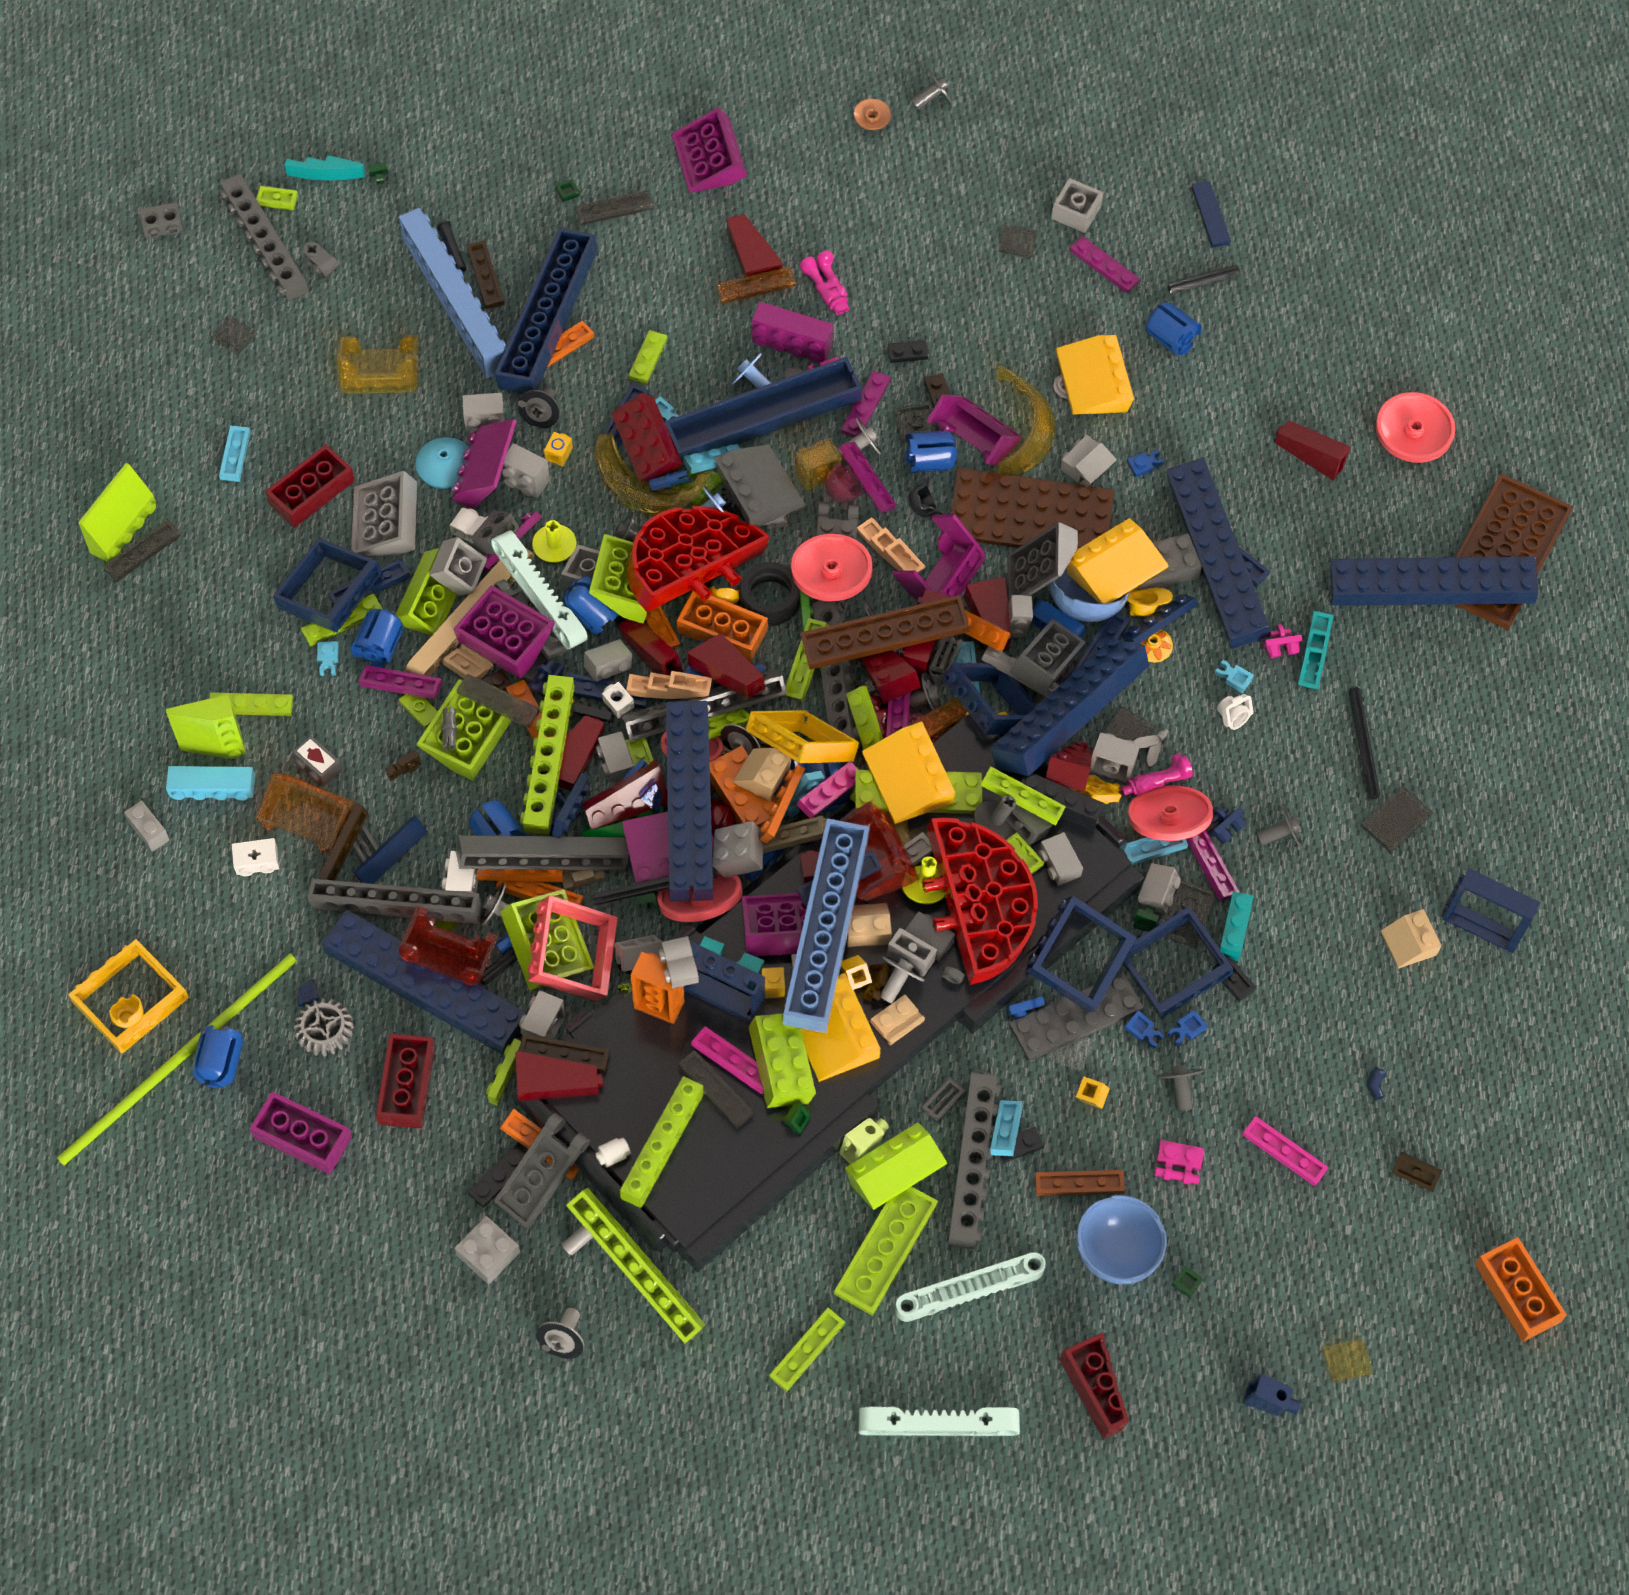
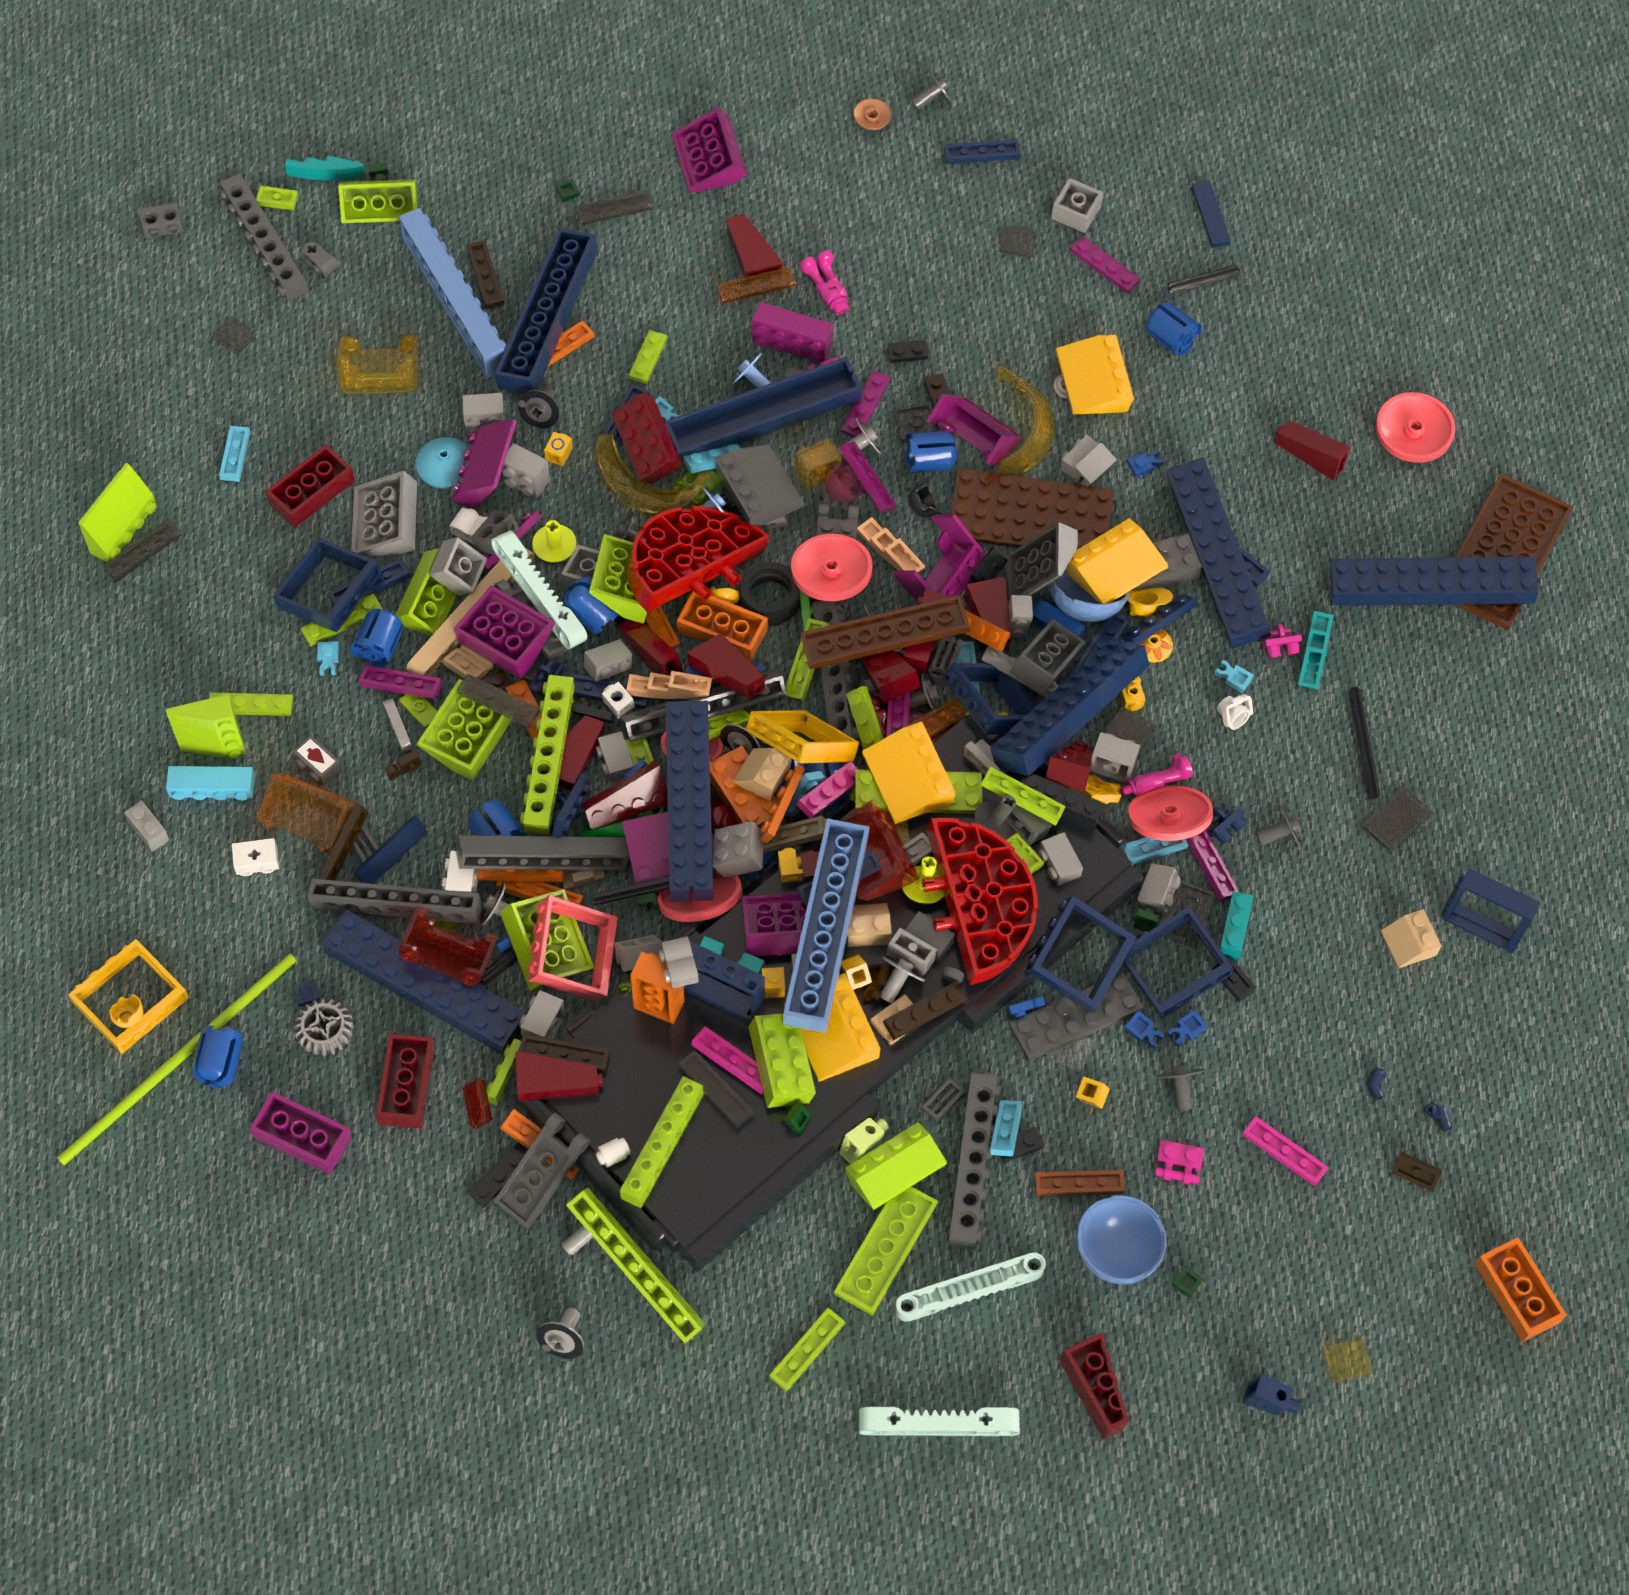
black pin [436,220,467,273] -> none
dark grey pin [441,707,457,751] -> none
light grey brick [455,1216,520,1285] -> none
clear blue tile [640,782,661,812] -> none
blue axle [649,470,690,491] -> none
light grey piece [1134,729,1168,767] -> none
none -> lime slope [338,179,418,223]
none -> light grey beam [383,698,412,753]
none -> clear red plate [462,1079,493,1129]
none -> yellow brick [778,848,803,883]
none -> dark brown plate [883,982,967,1041]
none -> dark blue plate [944,139,1021,164]
none -> light grey panel [964,739,1007,775]
none -> black plate [970,547,1008,583]
none -> yellow brick [1118,677,1146,711]
none -> dark blue arm [1425,1103,1452,1132]

